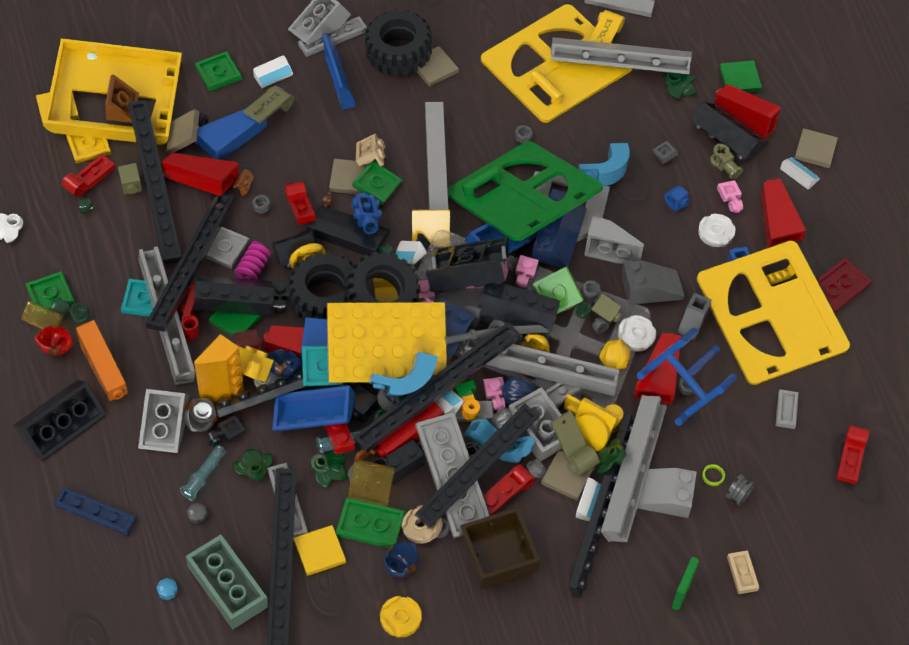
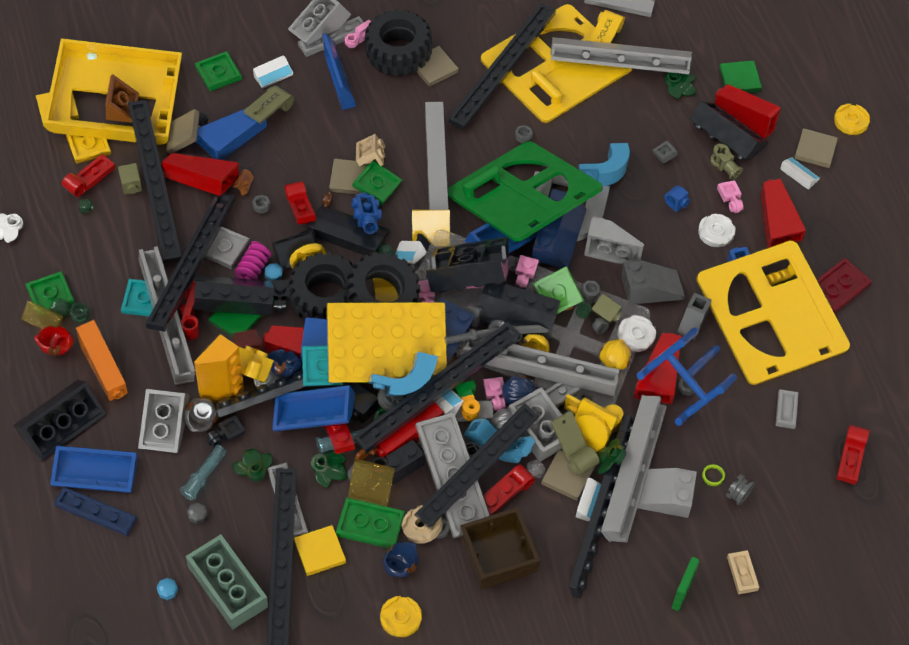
none -> blue slope [50,446,139,493]
none -> dark azure tile [265,264,283,281]
none -> bright pink plate [345,20,371,48]
none -> black plate [449,3,556,130]
none -> yellow tile [834,104,870,135]

